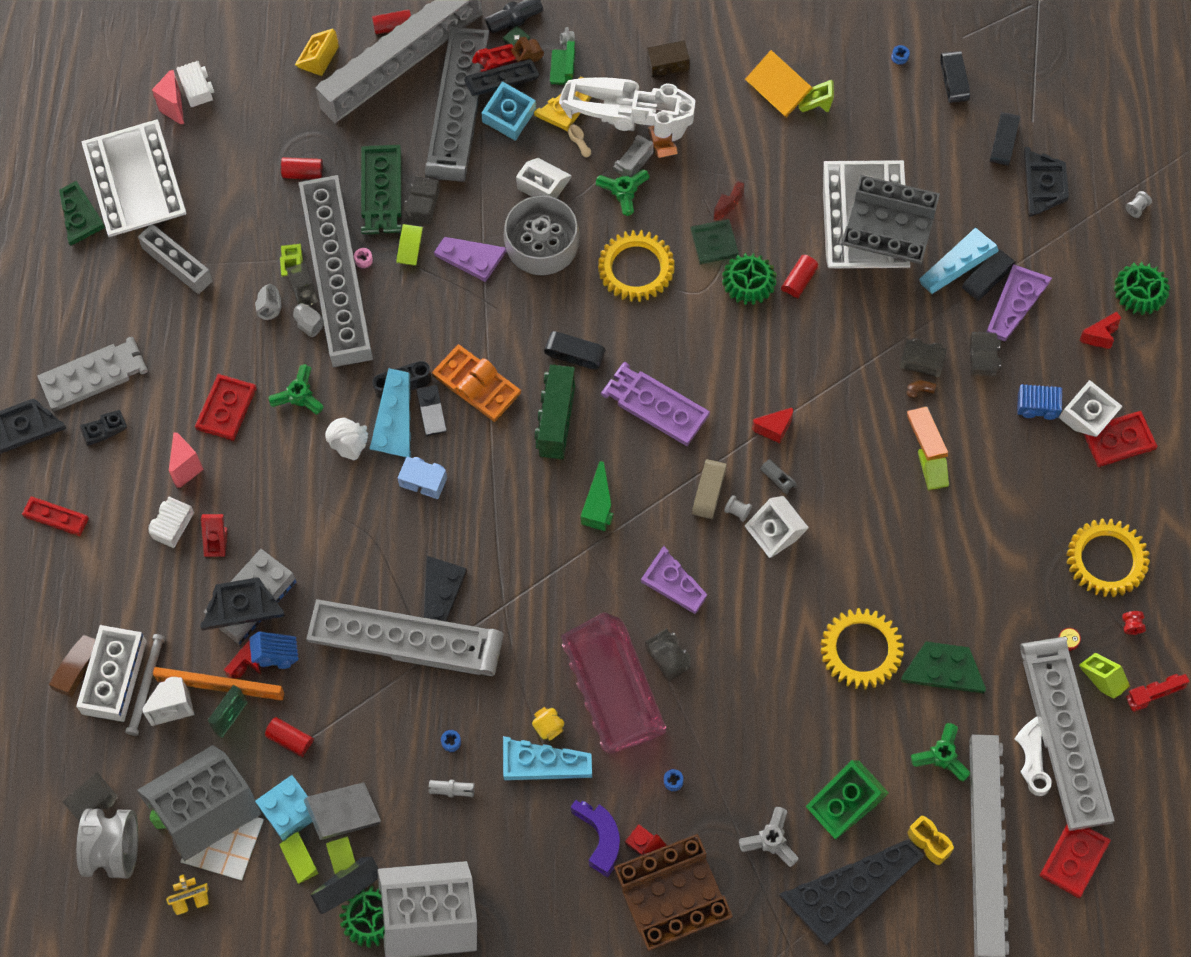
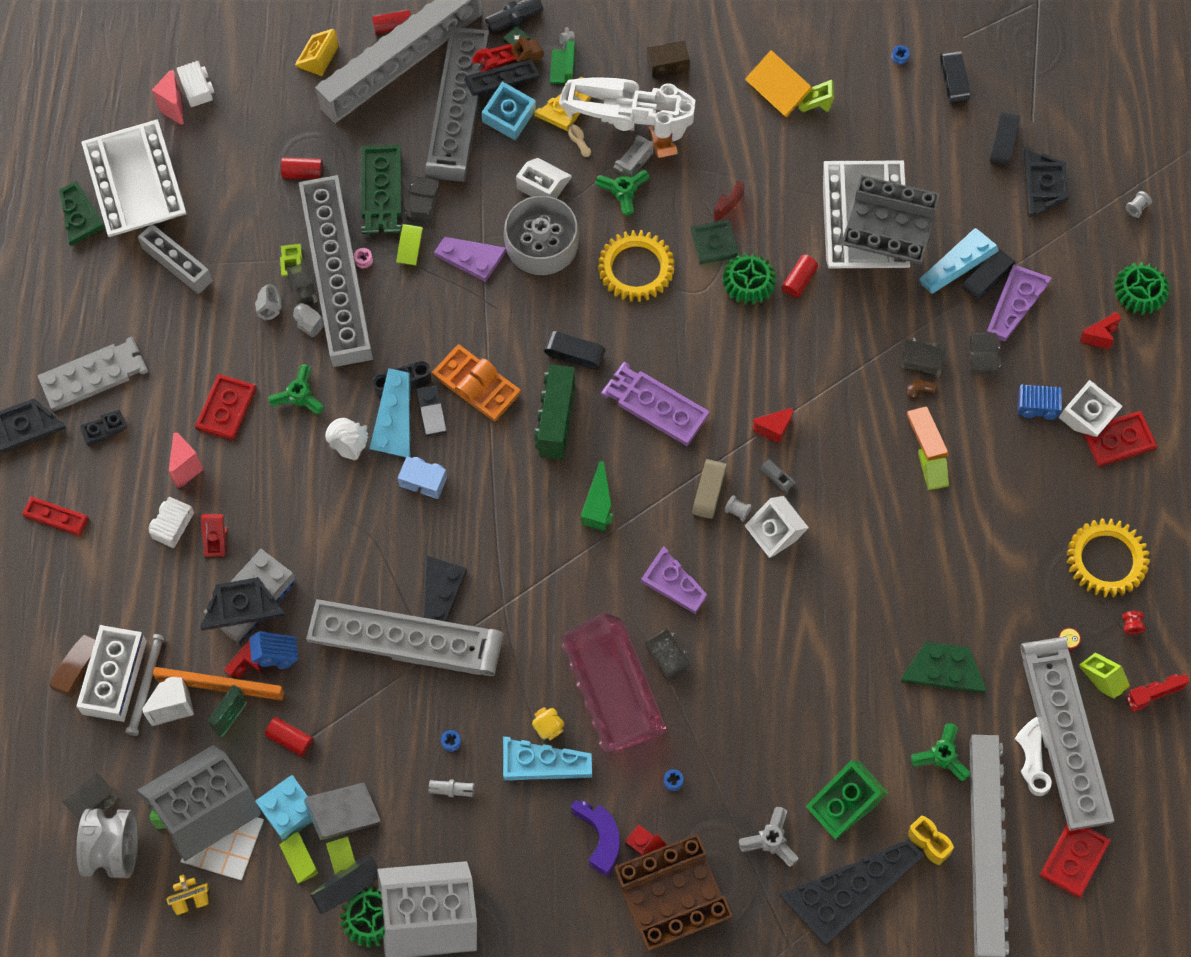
yellow piece [821,608,904,689] -> none

